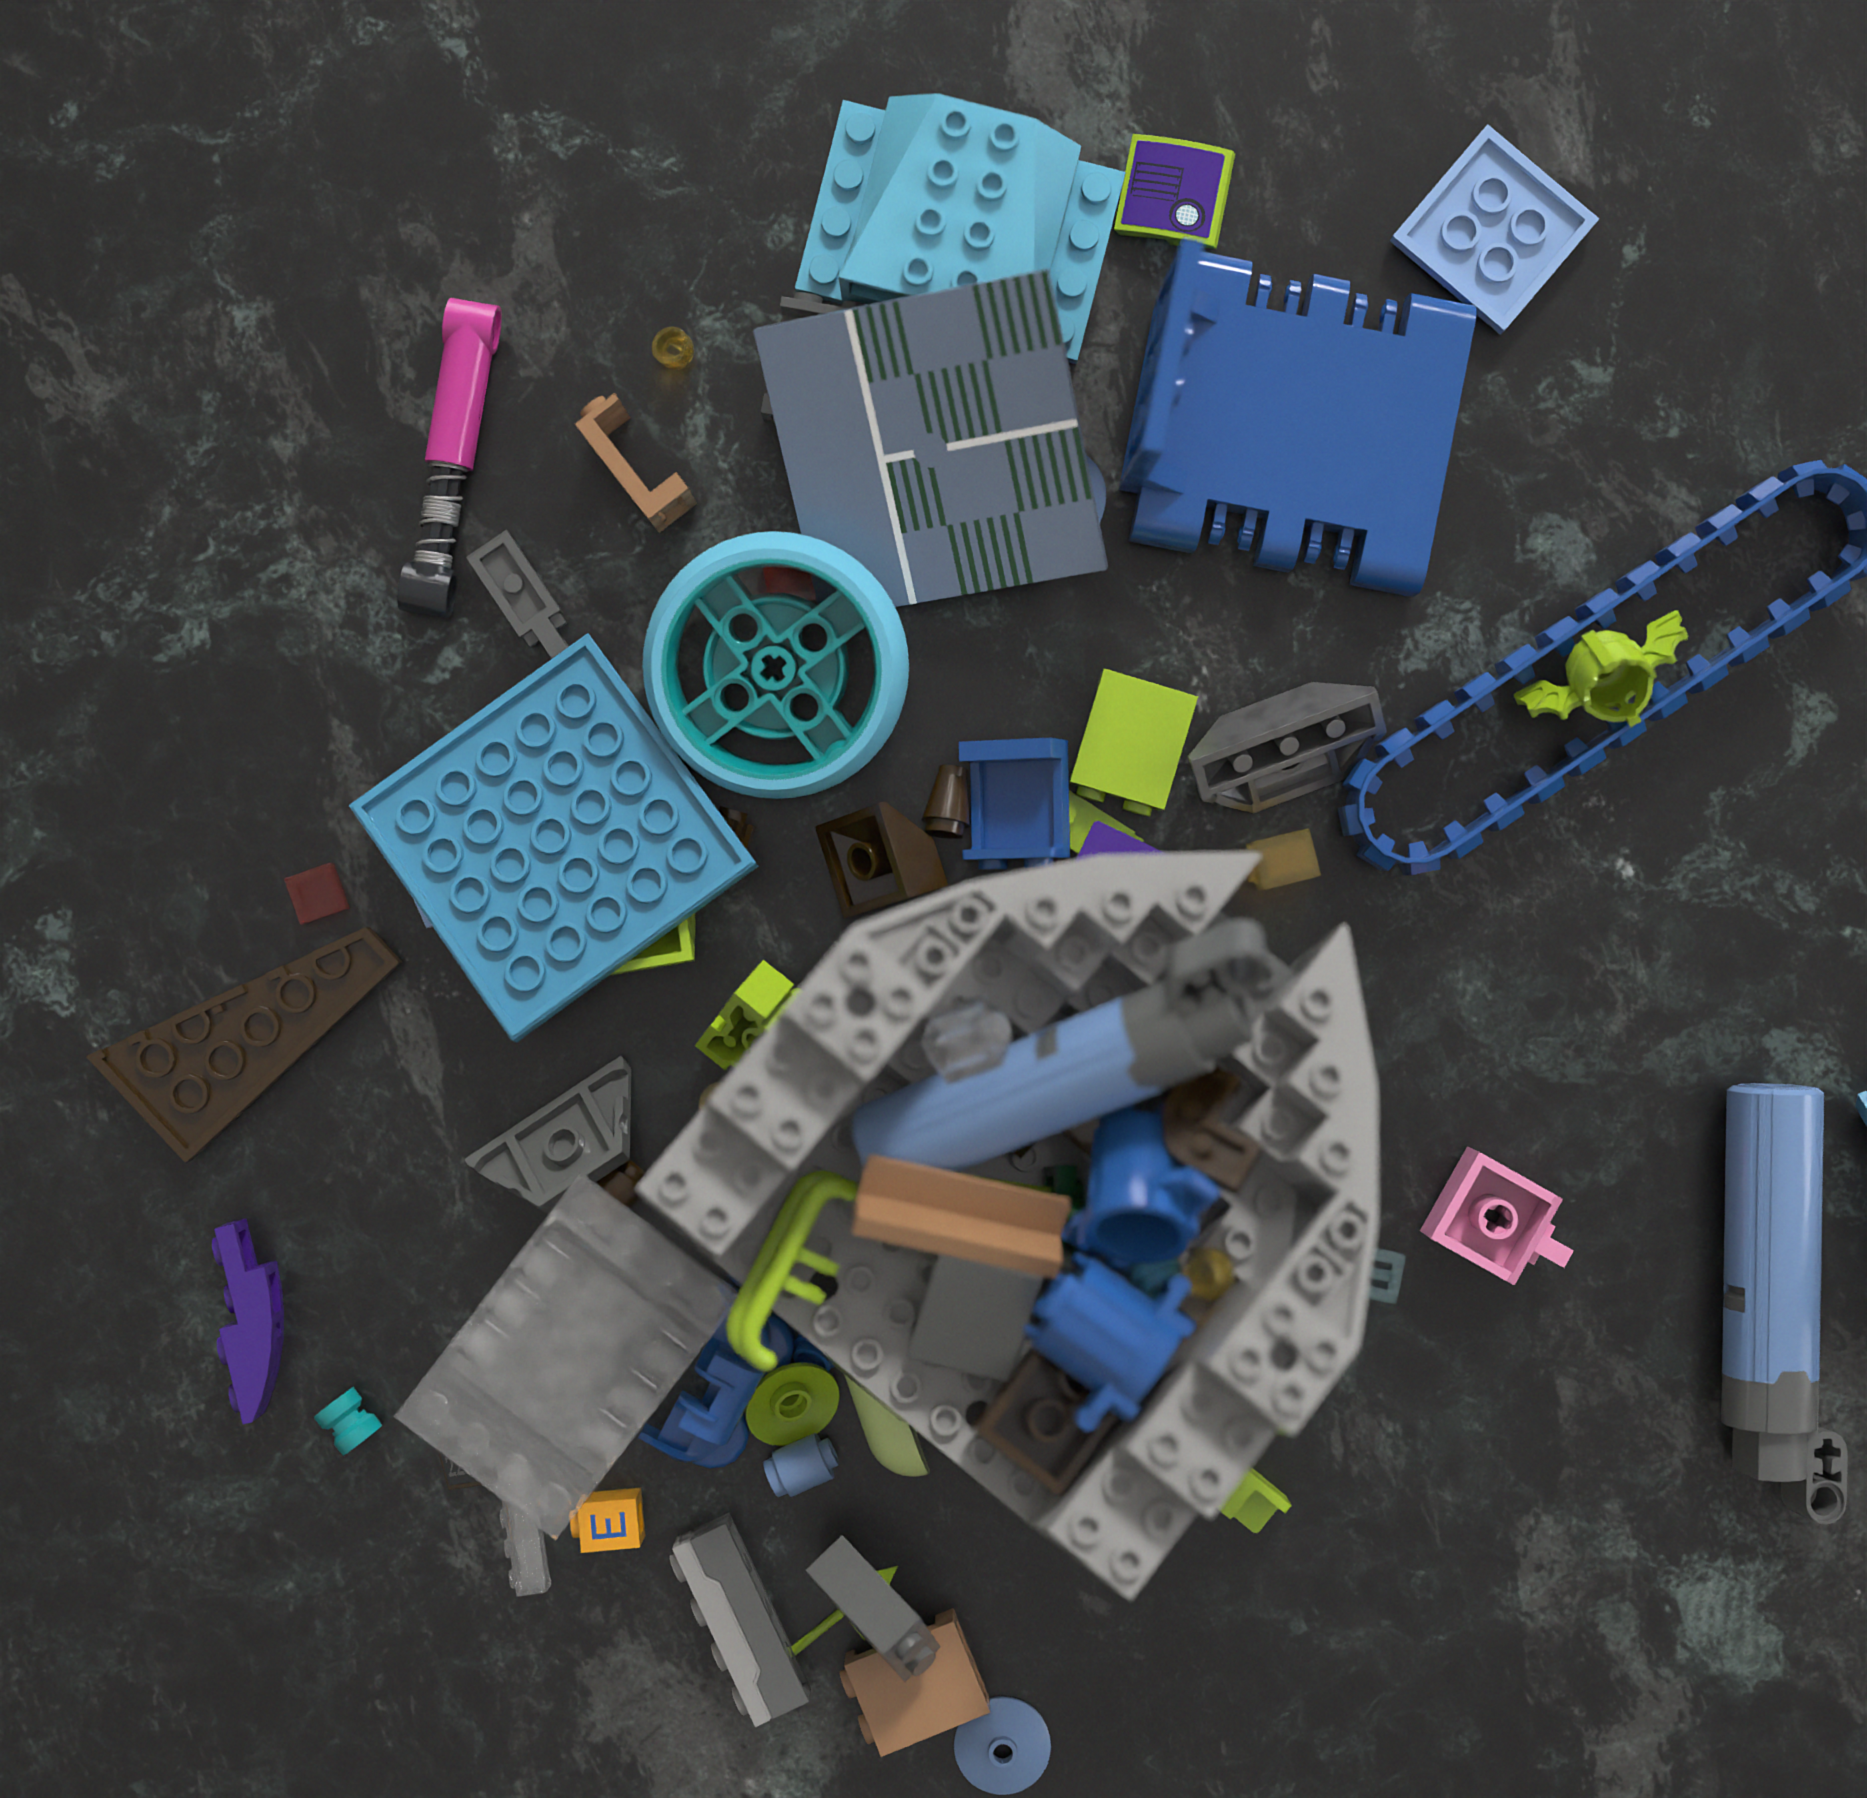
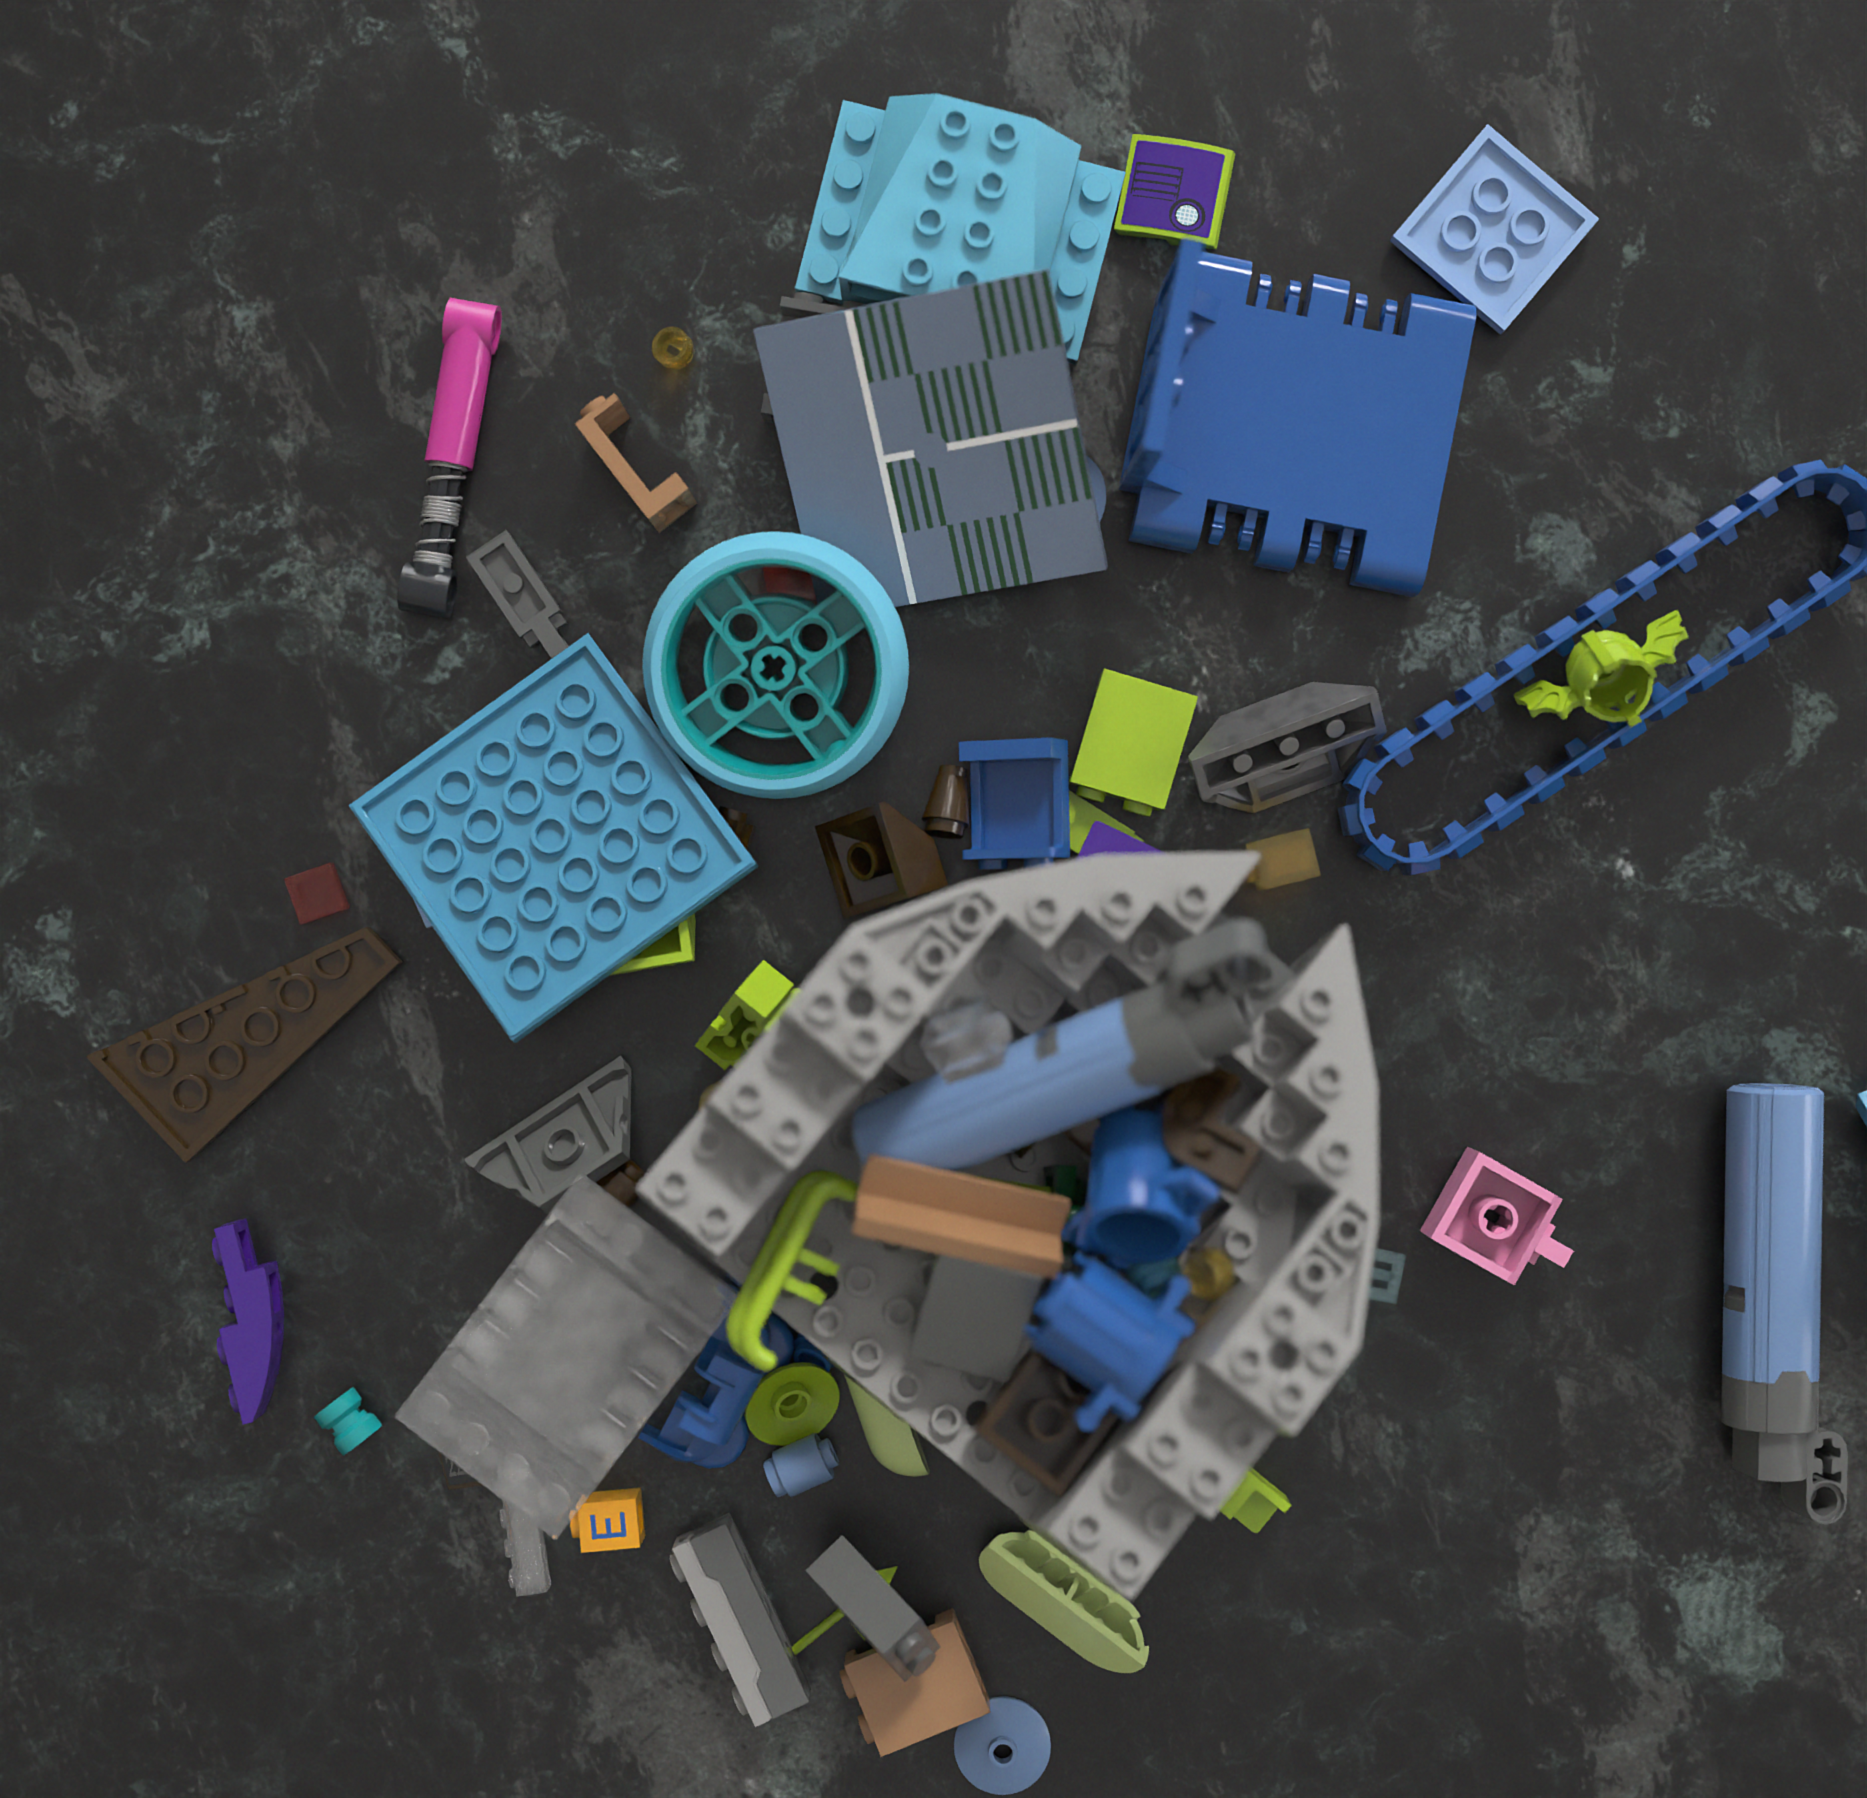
none -> yellowish green brick [979,1530,1149,1673]

